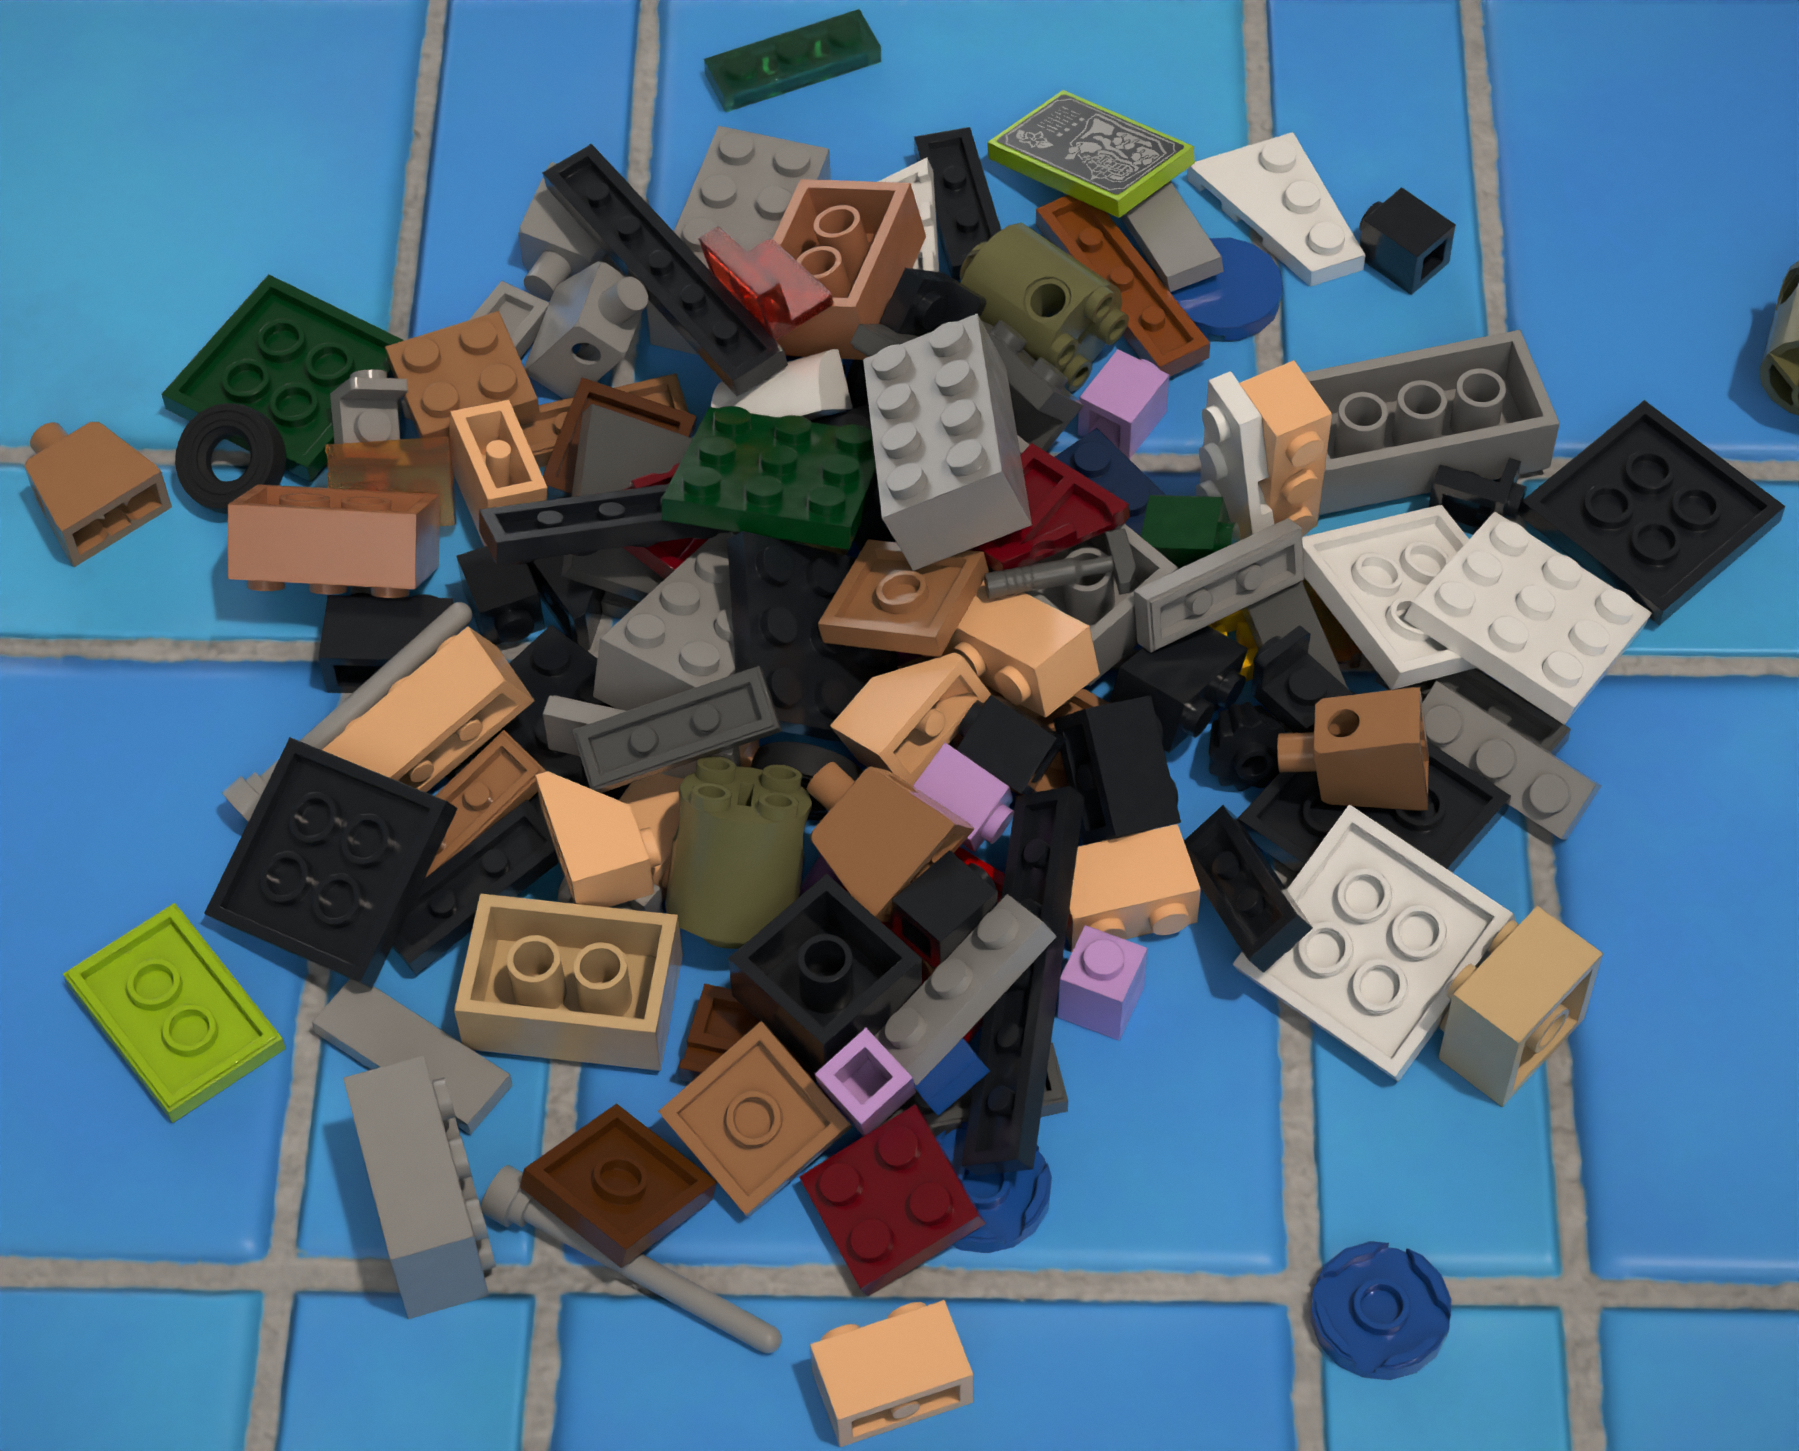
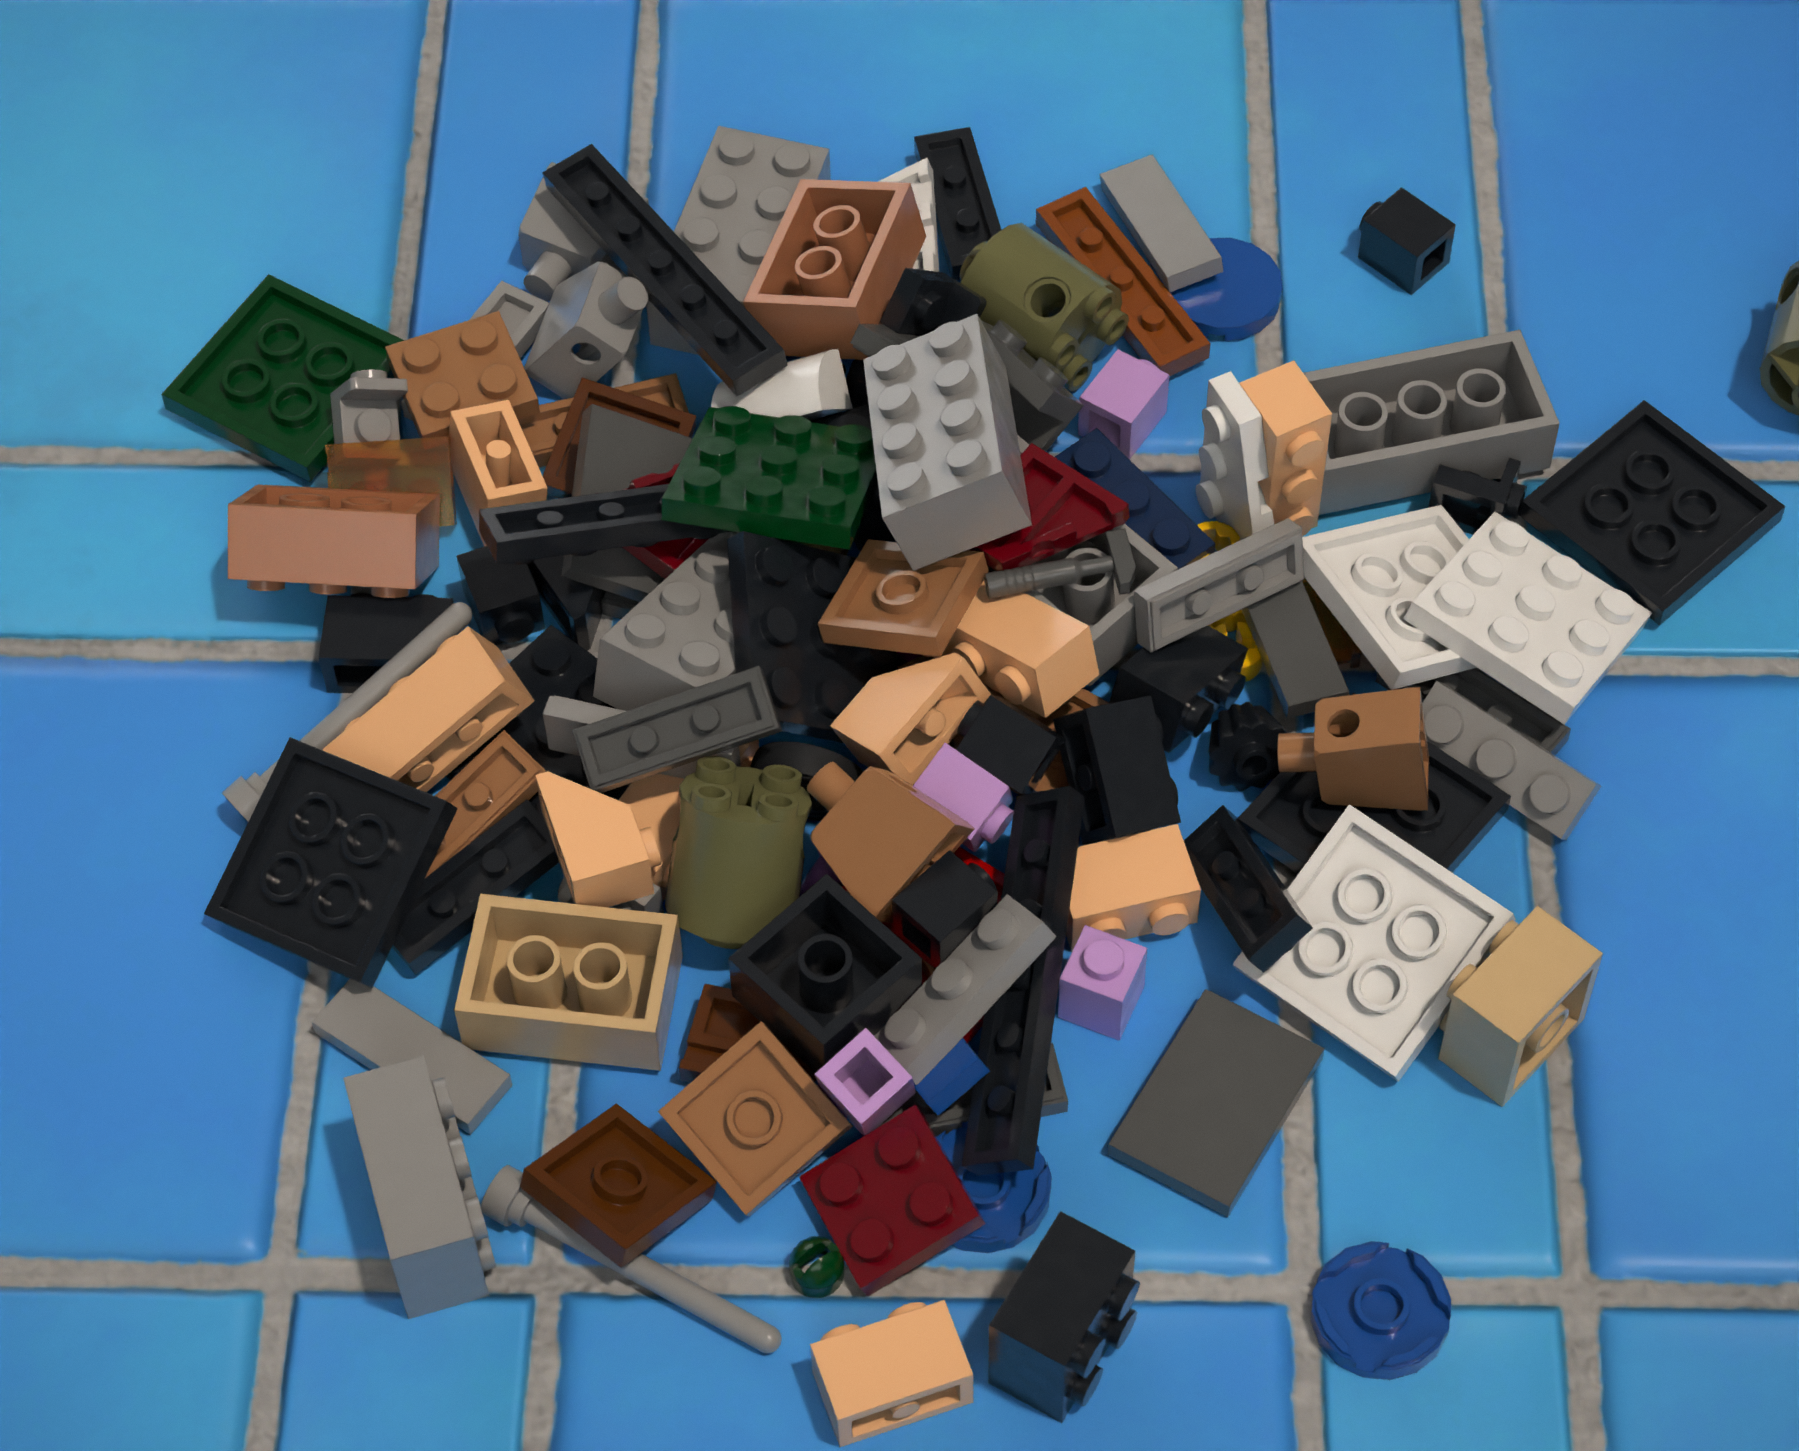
medium nougat torso [24,422,172,567] -> none
lime tile [63,903,286,1123] -> none
black tyre [175,403,286,514] -> none
clear red panel [698,226,834,341] -> none
clear green plate [704,9,881,113] -> none
tile [987,90,1195,218] -> none
dark green brick [1141,495,1240,569] -> none
white wing [1187,132,1365,287] -> none
black bracket [1251,625,1353,733] -> none
none -> dark green hinge [789,1236,845,1298]
none -> black brick [988,1211,1140,1423]
none -> dark grey tile [1108,989,1325,1217]

